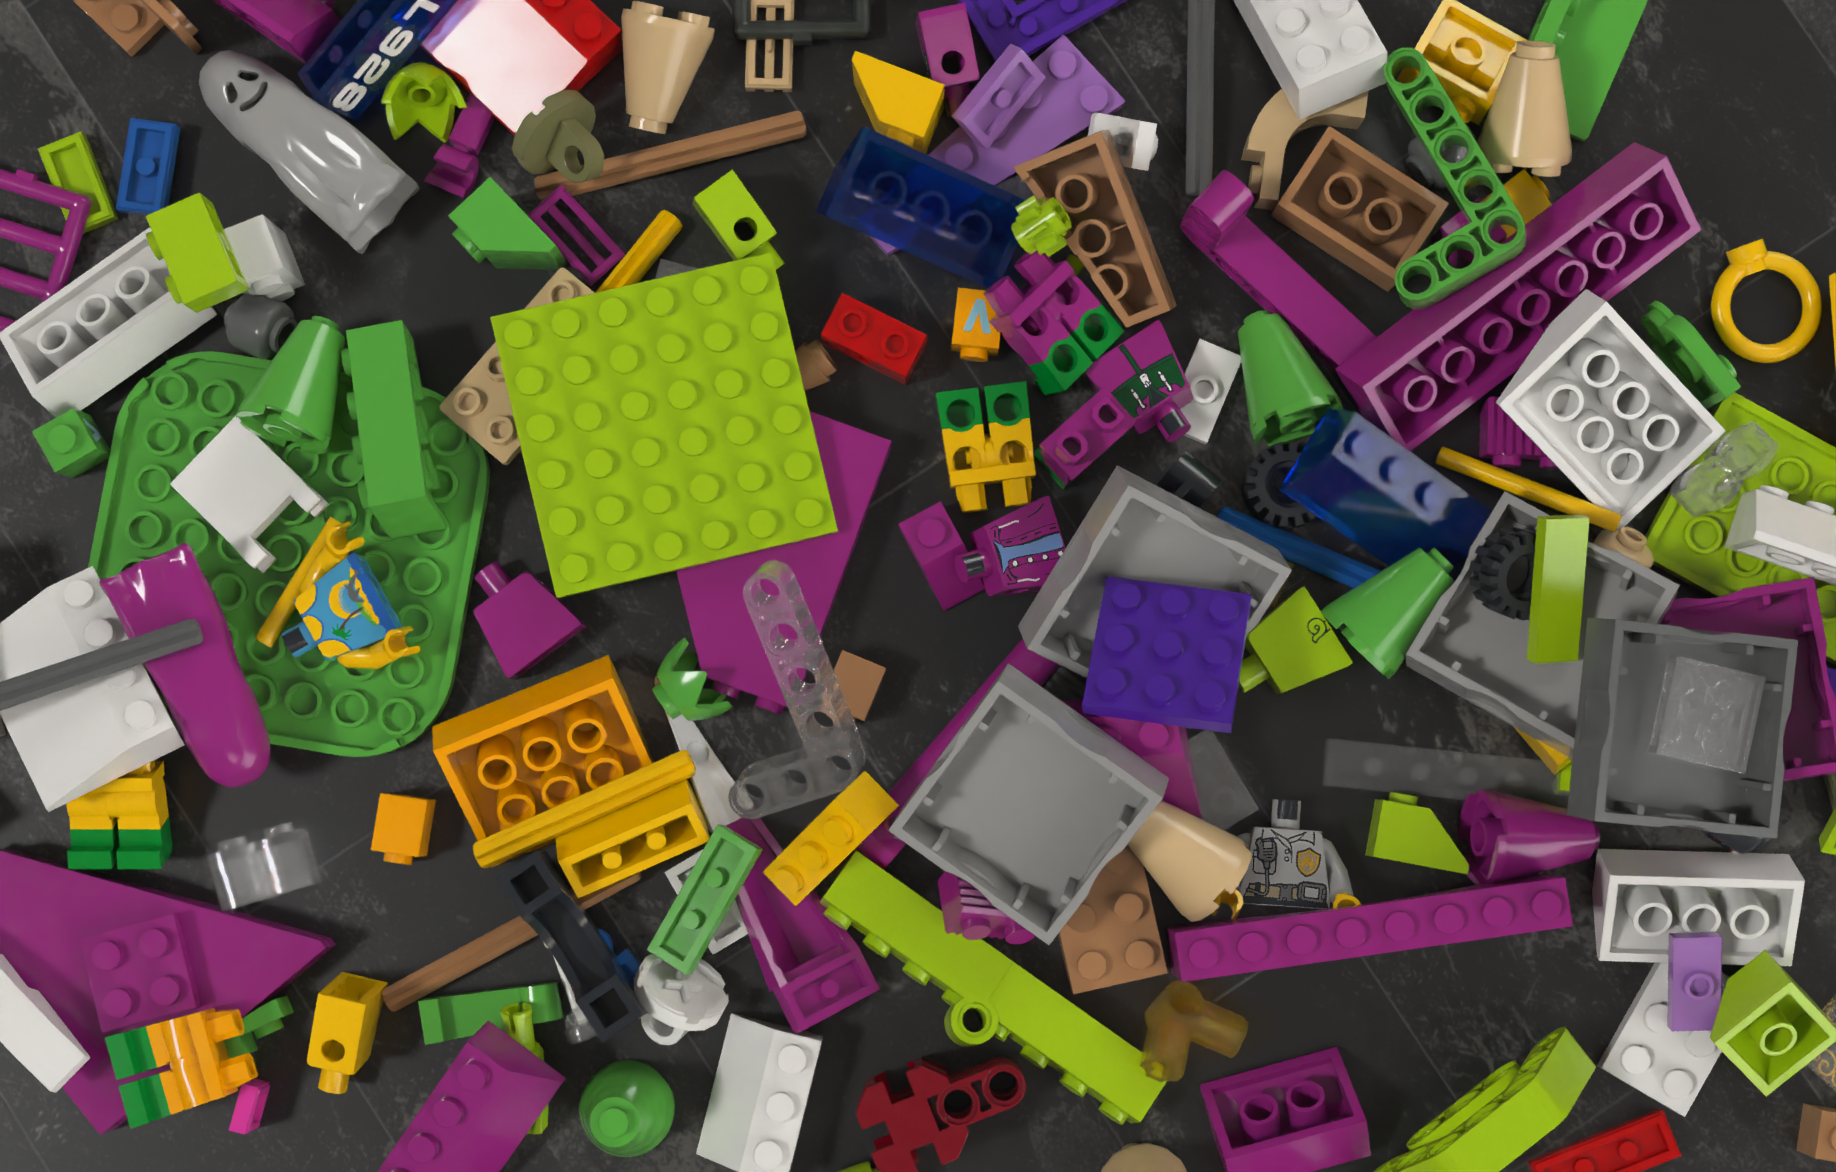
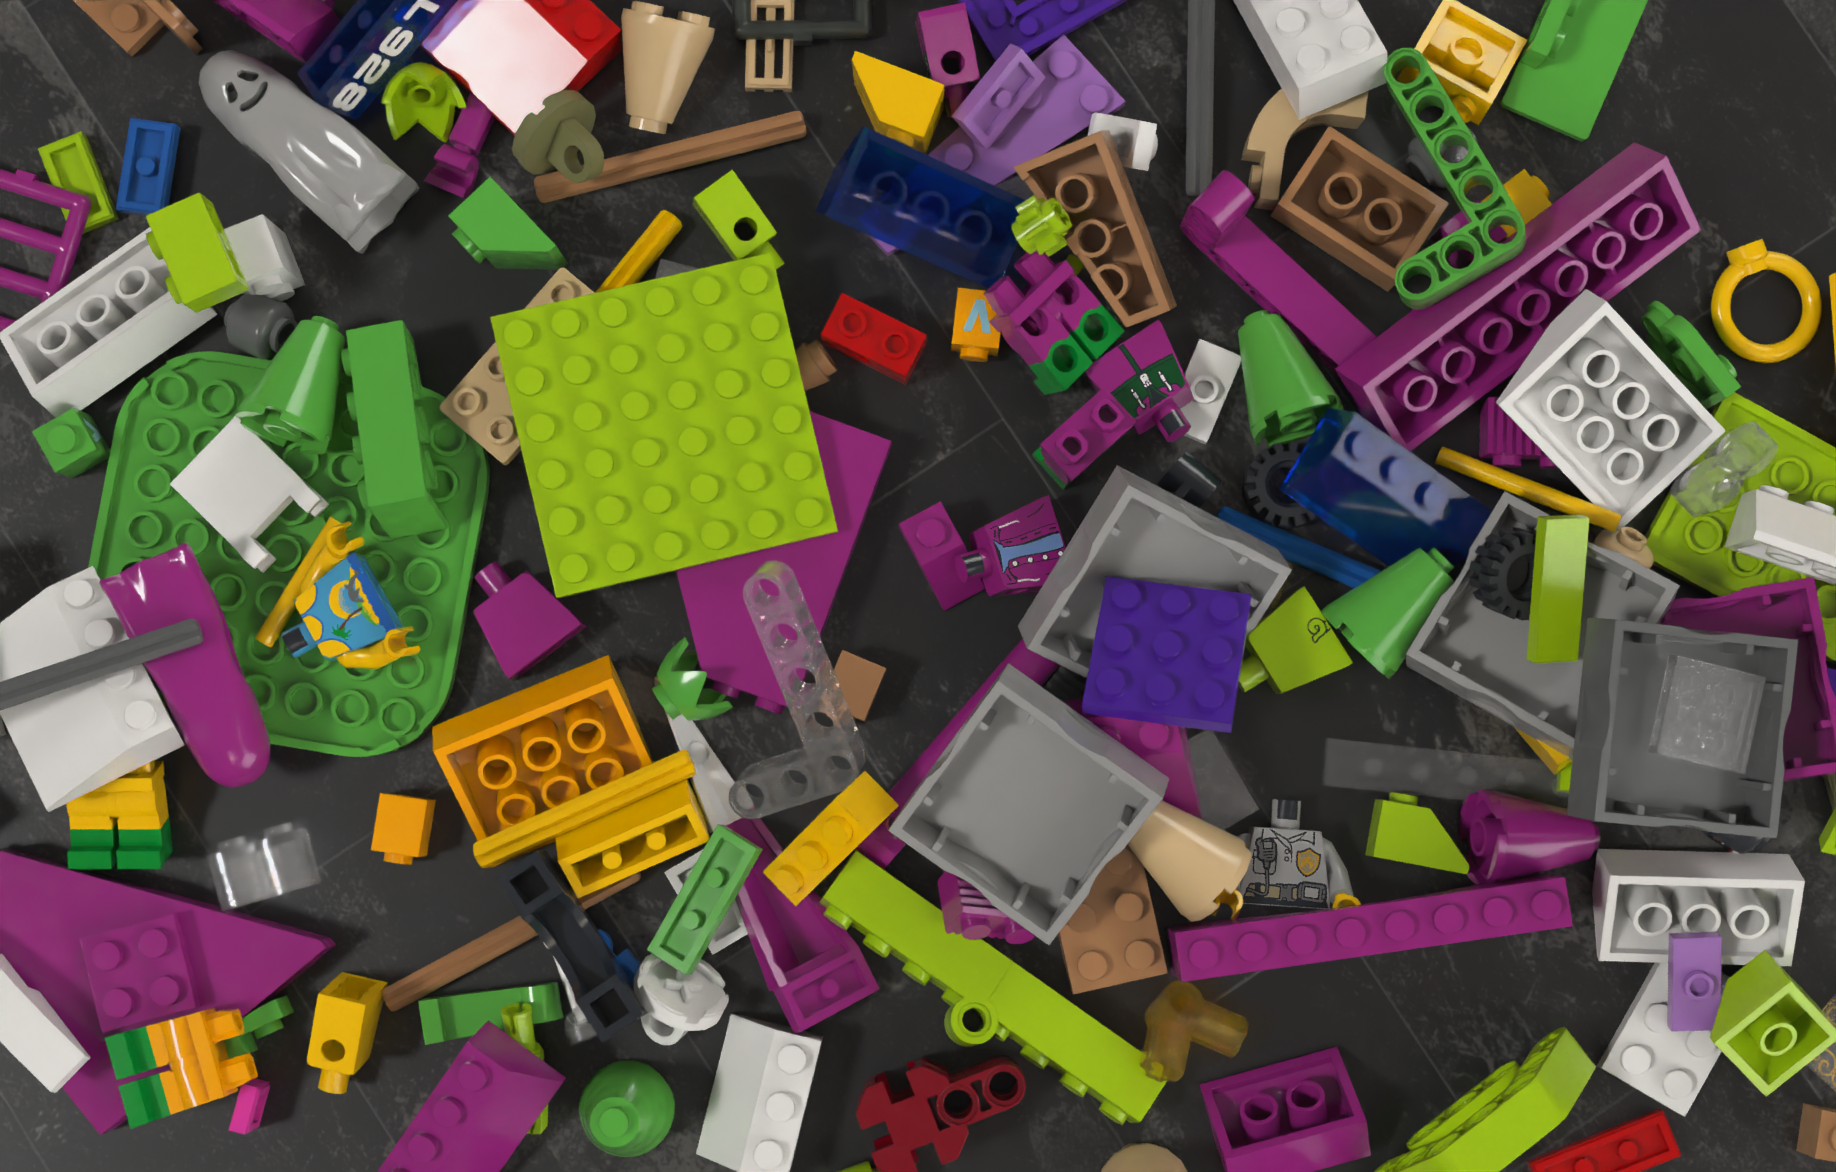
magenta tile [527,185,625,286] -> none
yellow hips [935,381,1036,513] -> none
tan cone [1477,41,1572,177] -> none

